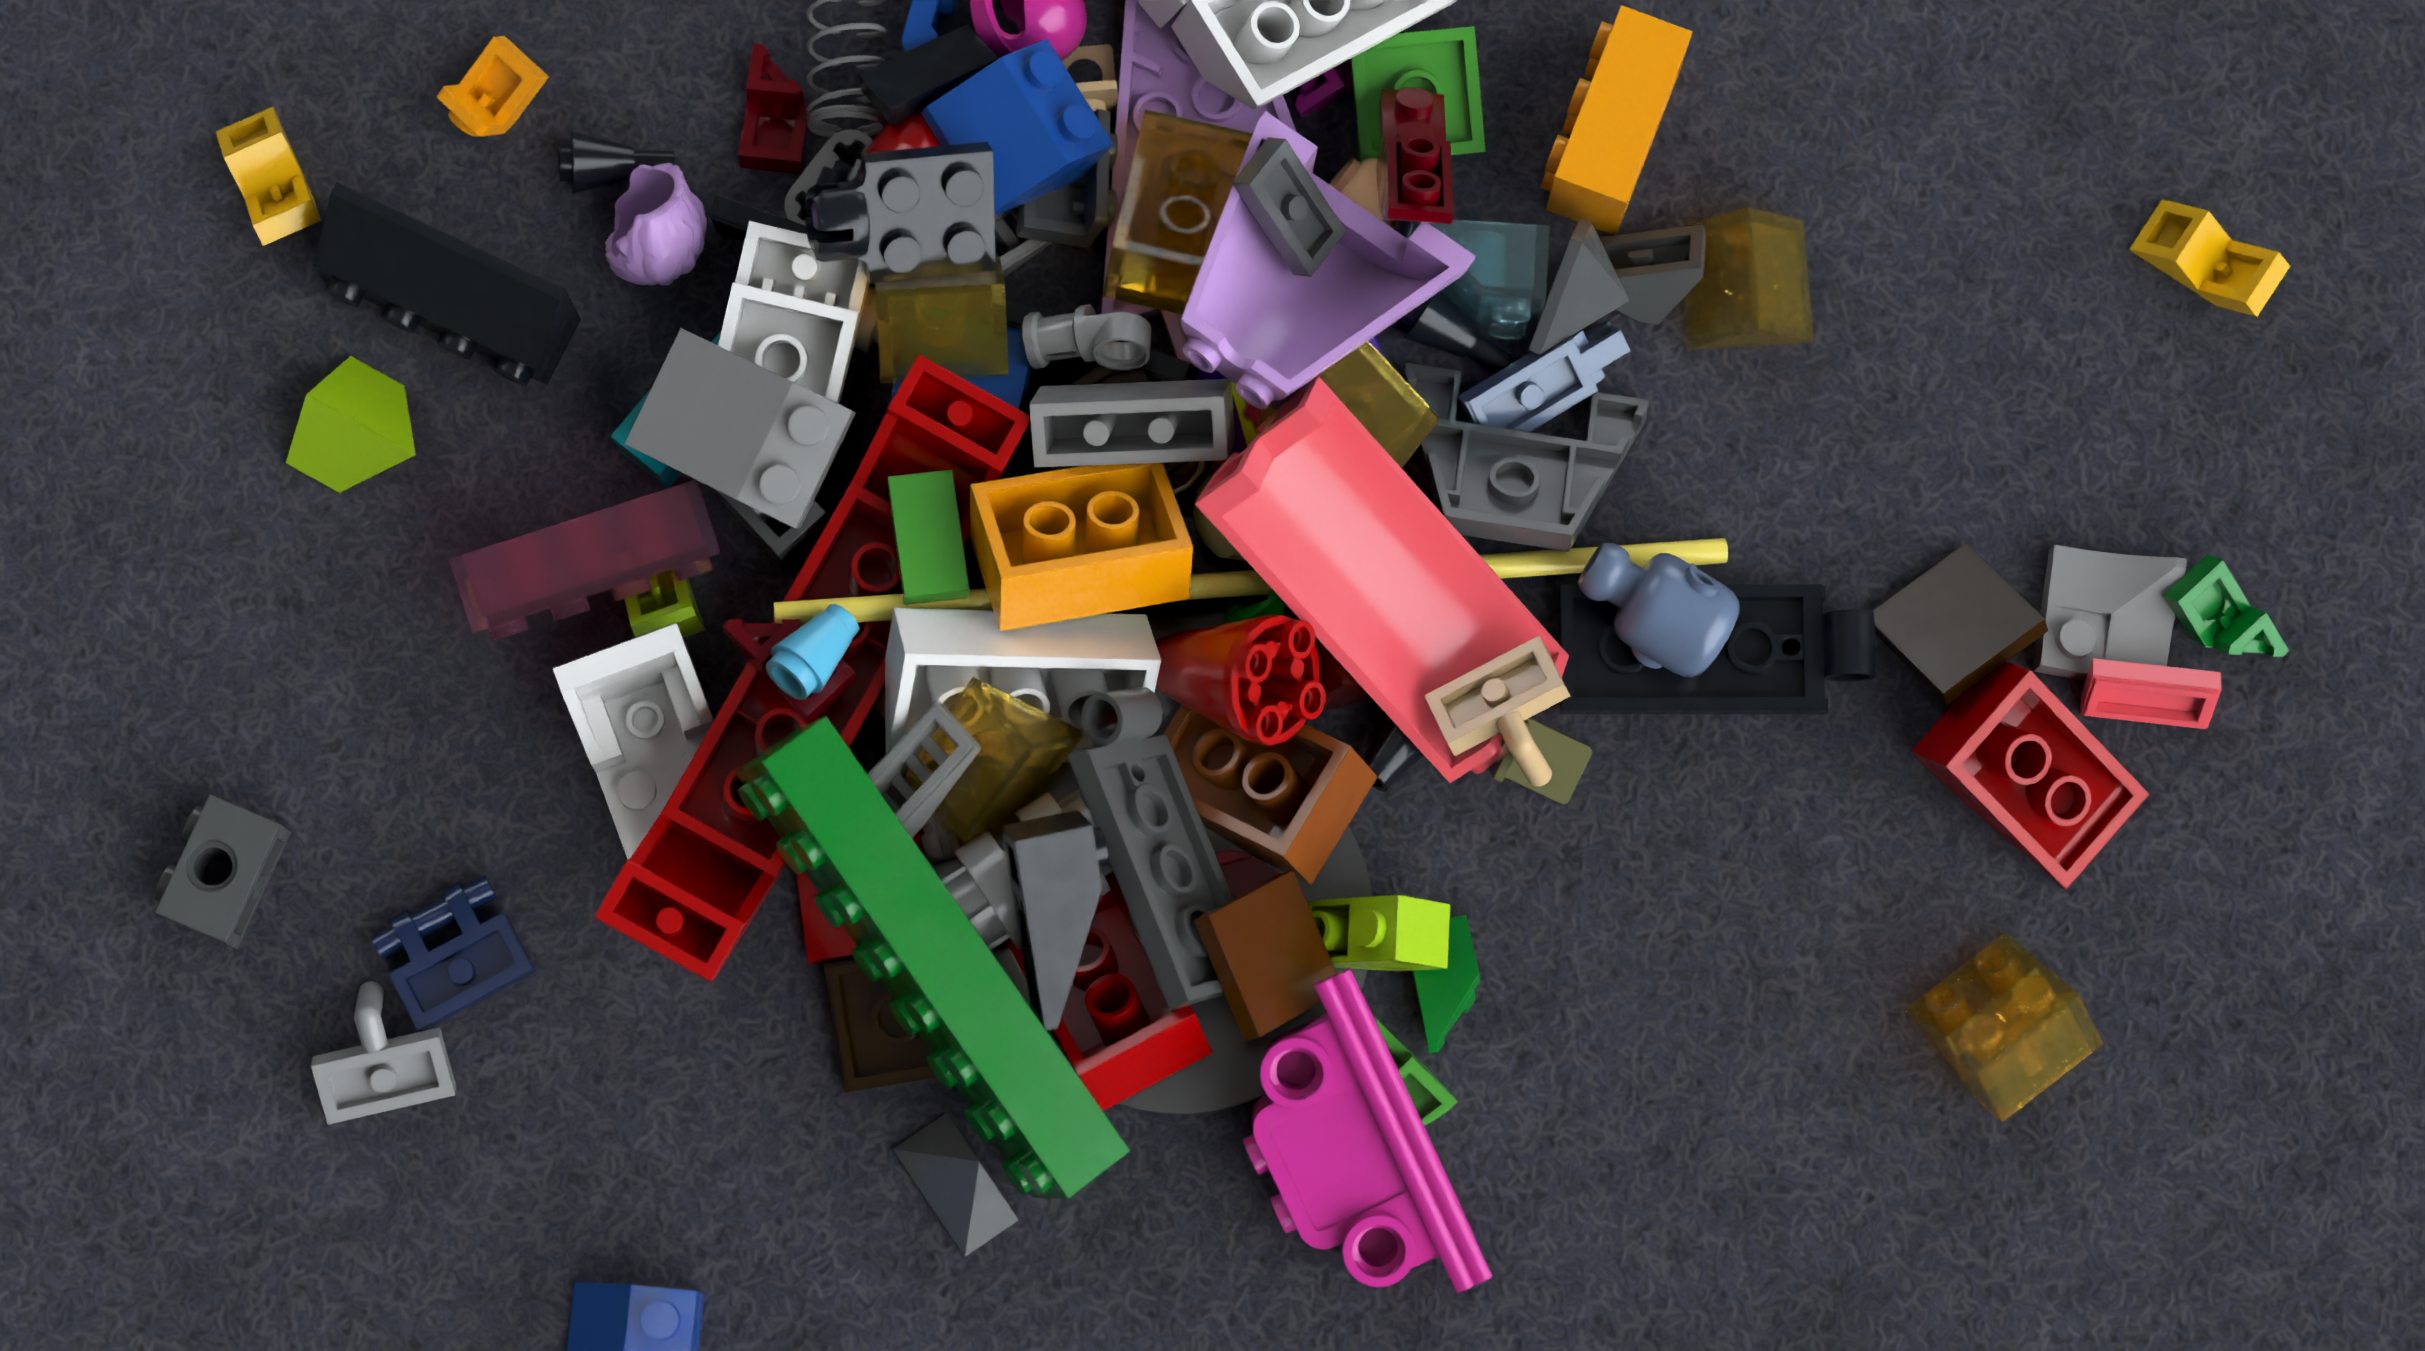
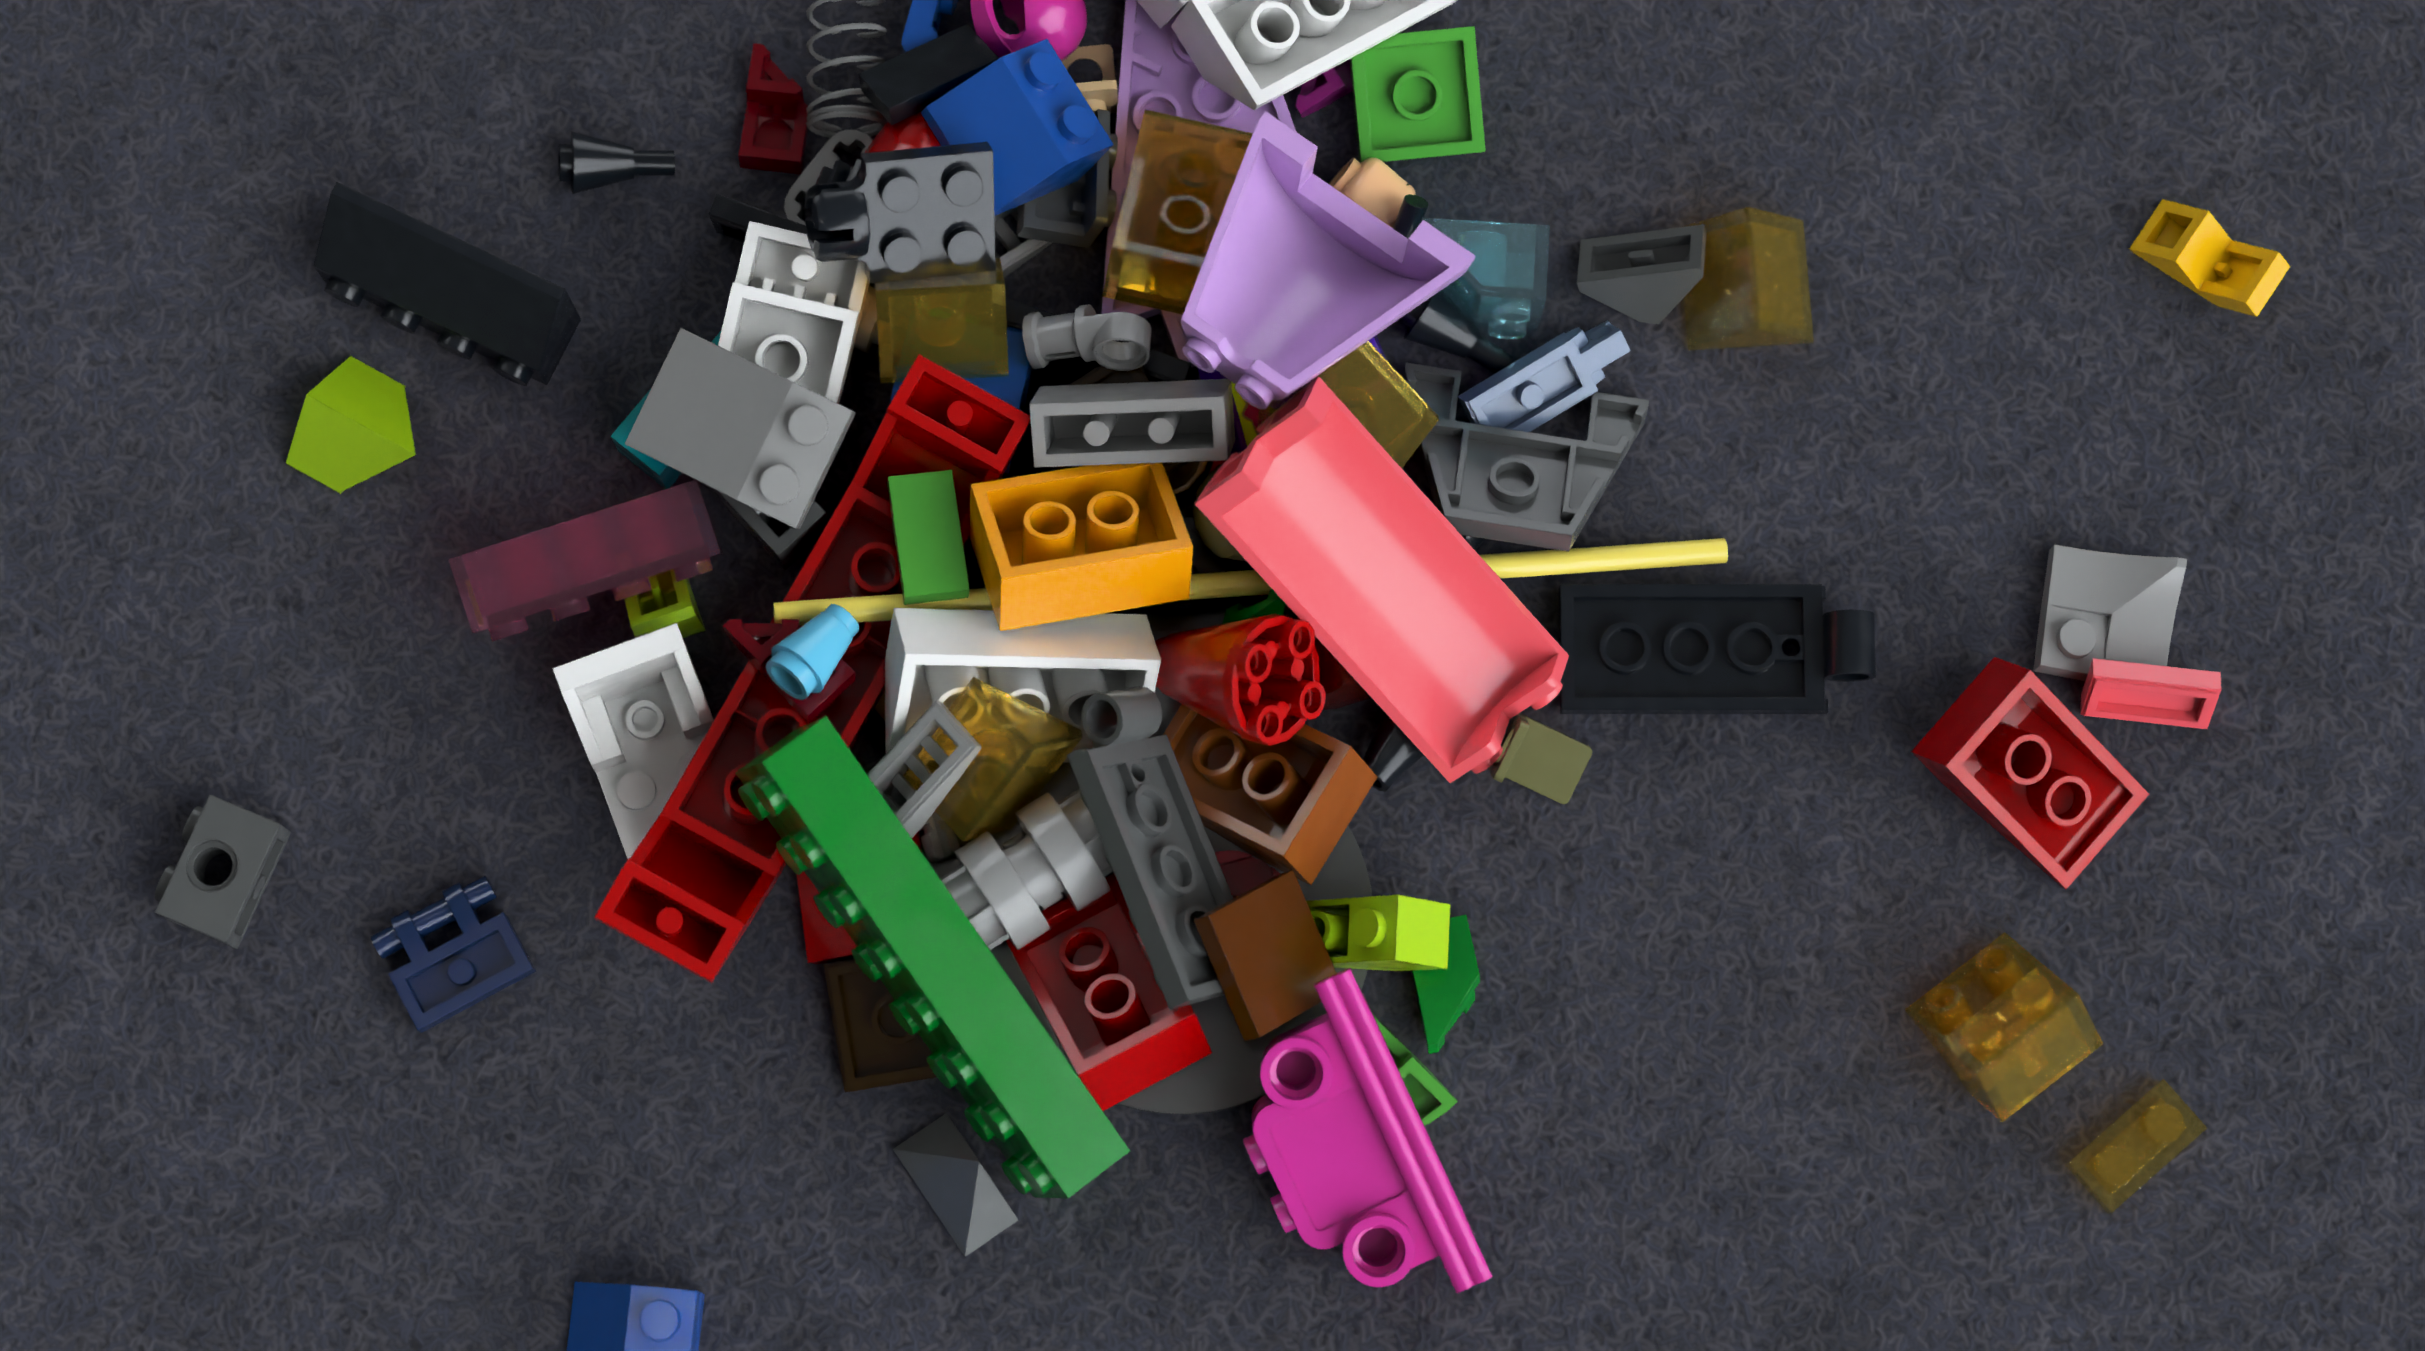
yellow slope [216,107,321,246] -> none
light grey plate [311,981,456,1125] -> none
light orange bracket [436,36,549,137] -> none
lavender hair [605,163,707,286] -> none
slope [1001,810,1108,1031] -> none
dark grey plate [1232,137,1347,277] -> none
dark red slope [1376,88,1454,225] -> none
tan plate [1424,636,1570,787] -> none
dark grey slope [1529,218,1629,354] -> none
light orange brick [1540,5,1693,235] -> none
sand blue piece [1578,543,1740,677] -> none
dark brown tile [1872,543,2048,705] -> none
green slope [2163,554,2289,657] -> none
none -> clear yellow plate [2065,1079,2207,1214]

